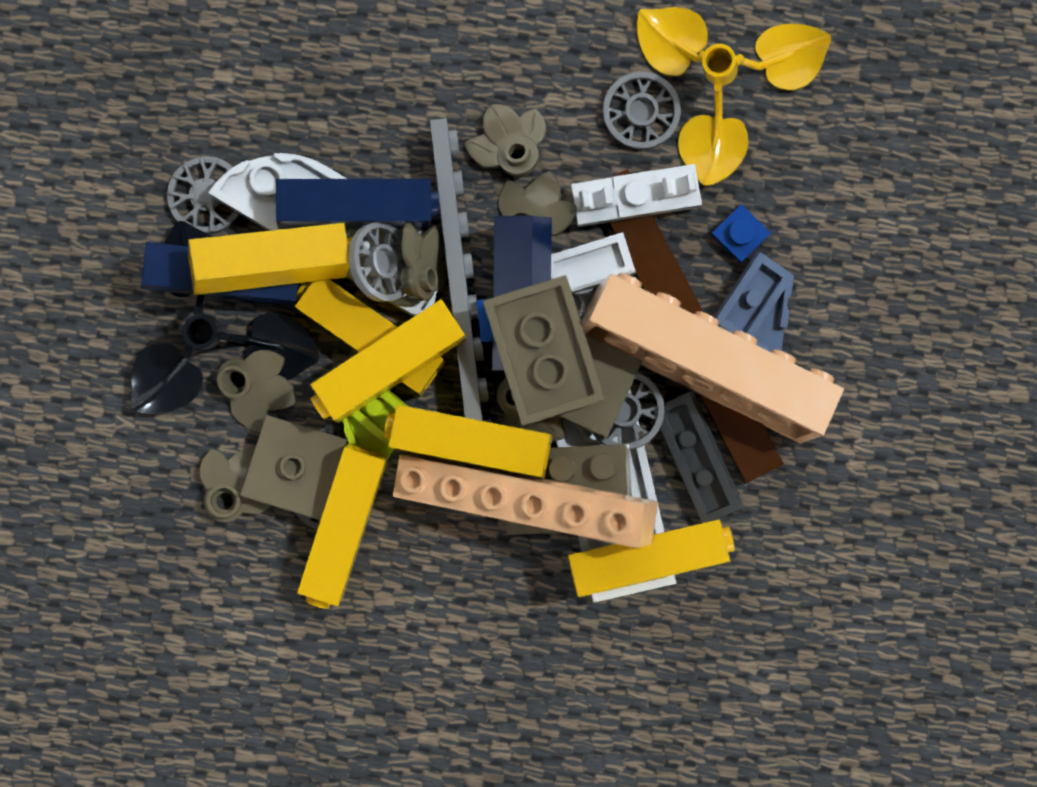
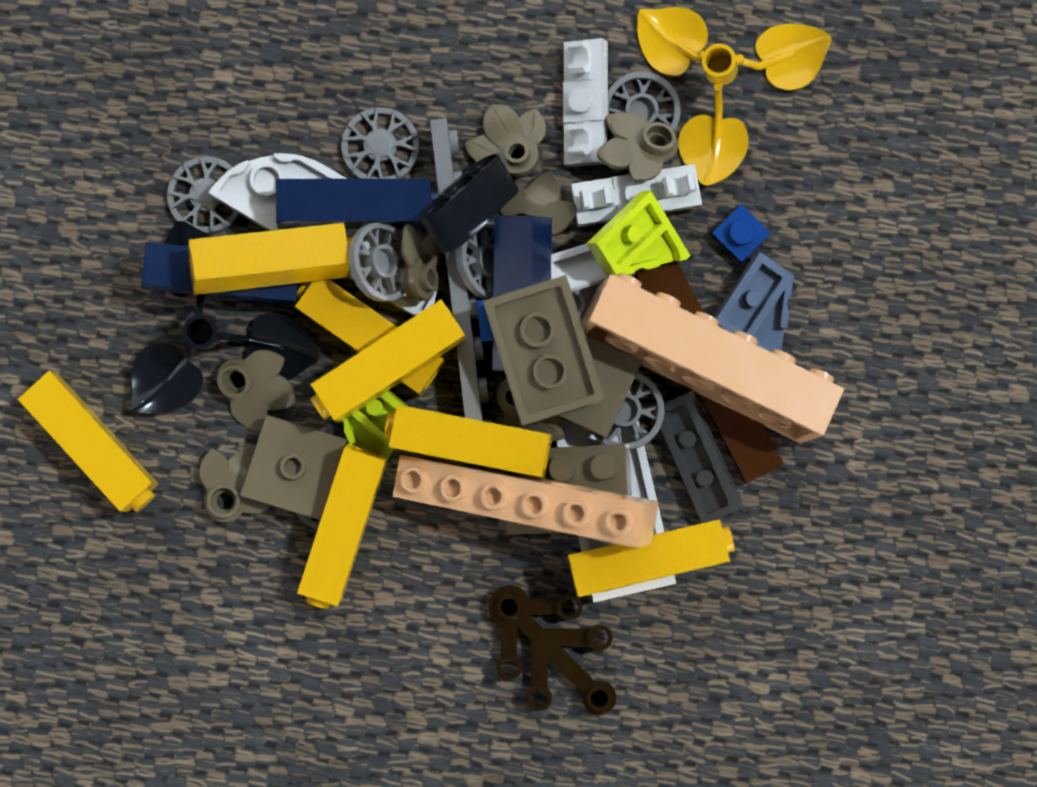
none -> yellow brick [18,371,159,512]
none -> light grey wheel [341,107,419,179]
none -> black beam [419,153,519,254]
none -> light grey wheel [455,222,494,300]
none -> dark brown plant [488,585,616,715]
none -> white plate [563,38,608,167]
none -> neon yellow wing [586,191,691,277]
none -> dark tan plate [597,113,678,182]

